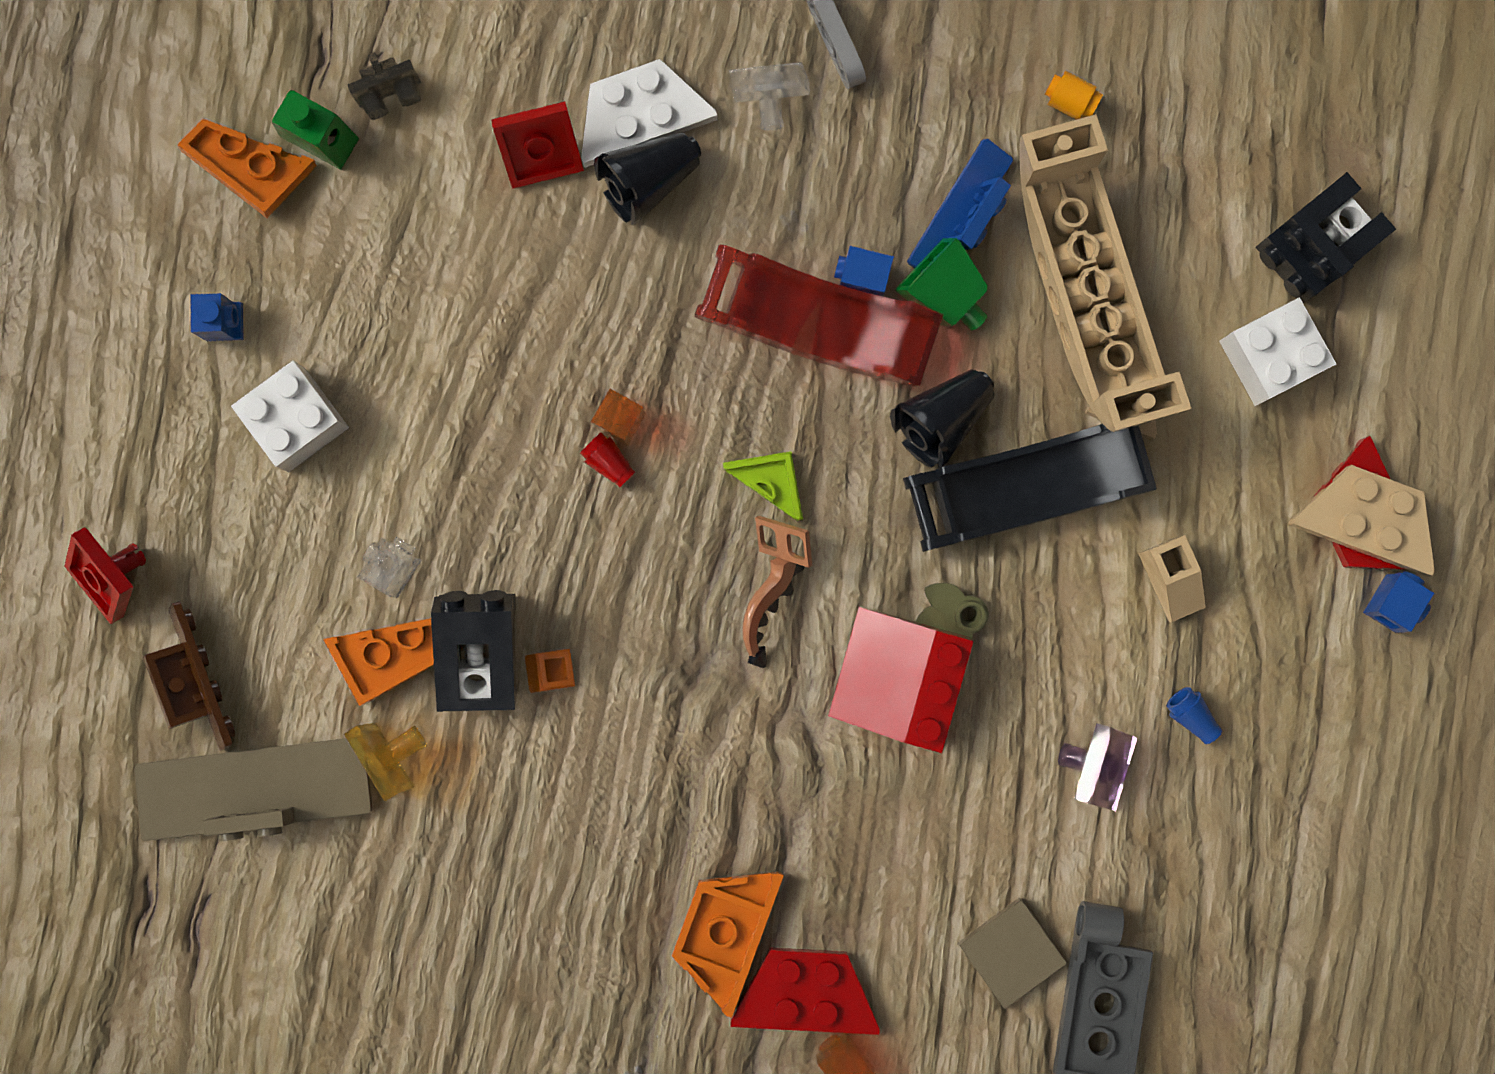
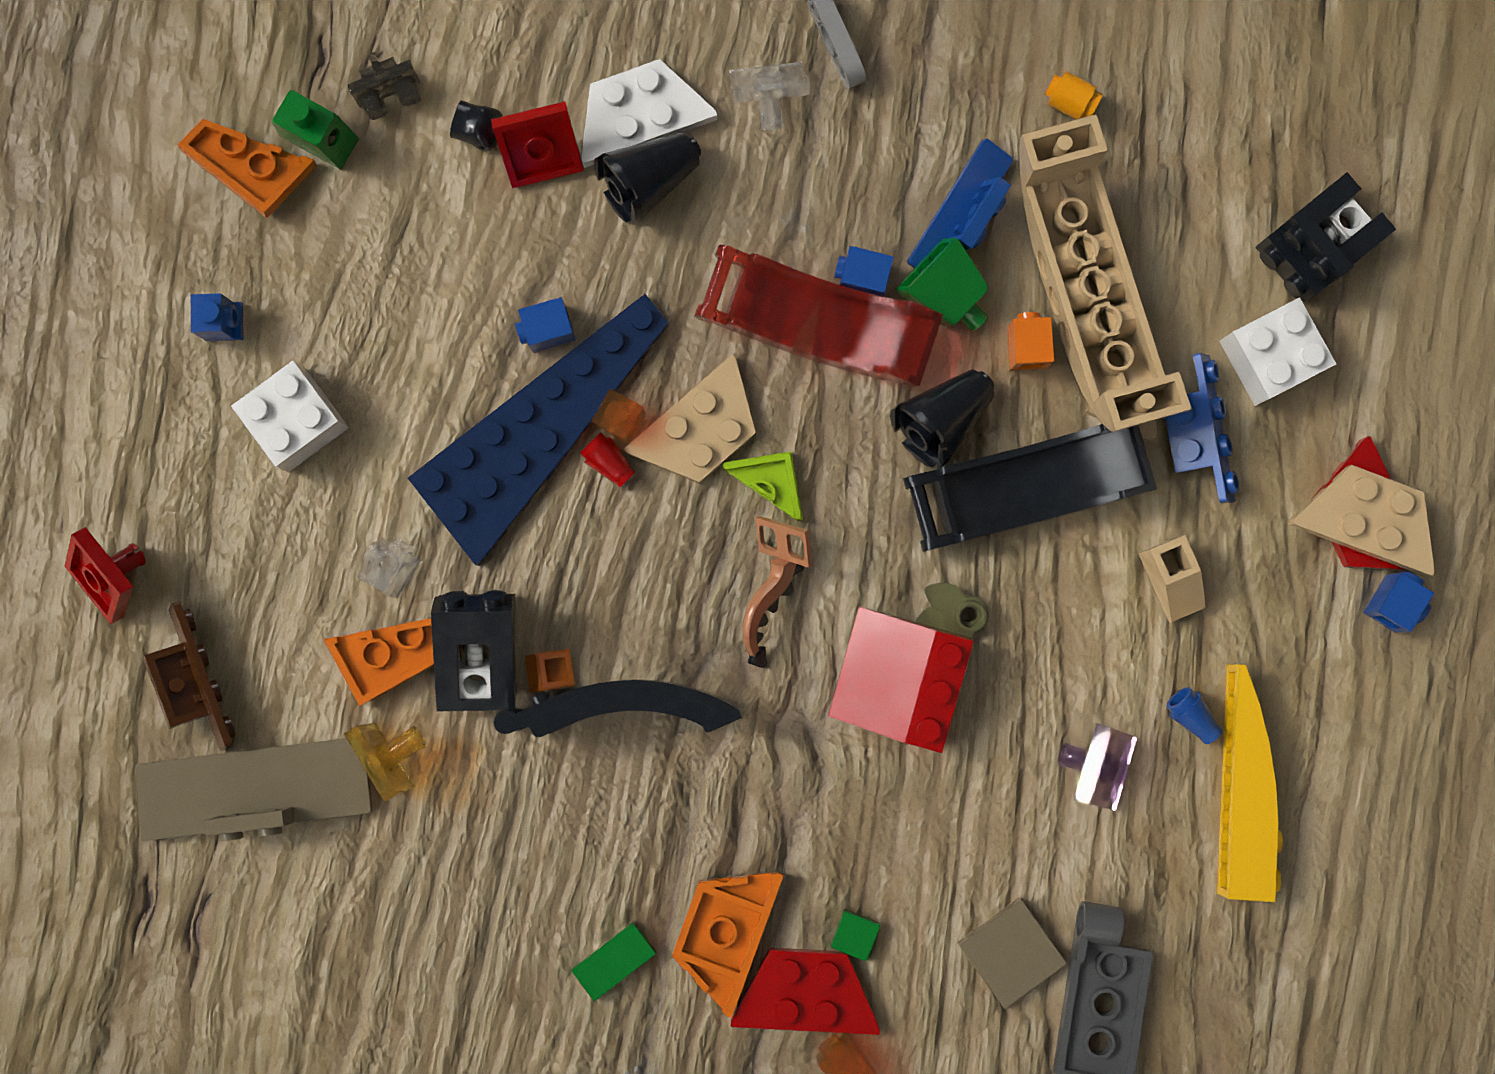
none -> dark blue wing [408,294,669,566]
none -> black piece [450,100,503,152]
none -> black windscreen [493,679,742,737]
none -> blue brick [515,297,576,353]
none -> green tile [571,921,657,1001]
none -> tan wing [624,355,756,484]
none -> green tile [830,909,881,962]
none -> orange brick [1007,312,1054,371]
none -> blue bracket [1165,353,1239,503]
none -> yellow slope [1217,664,1283,902]

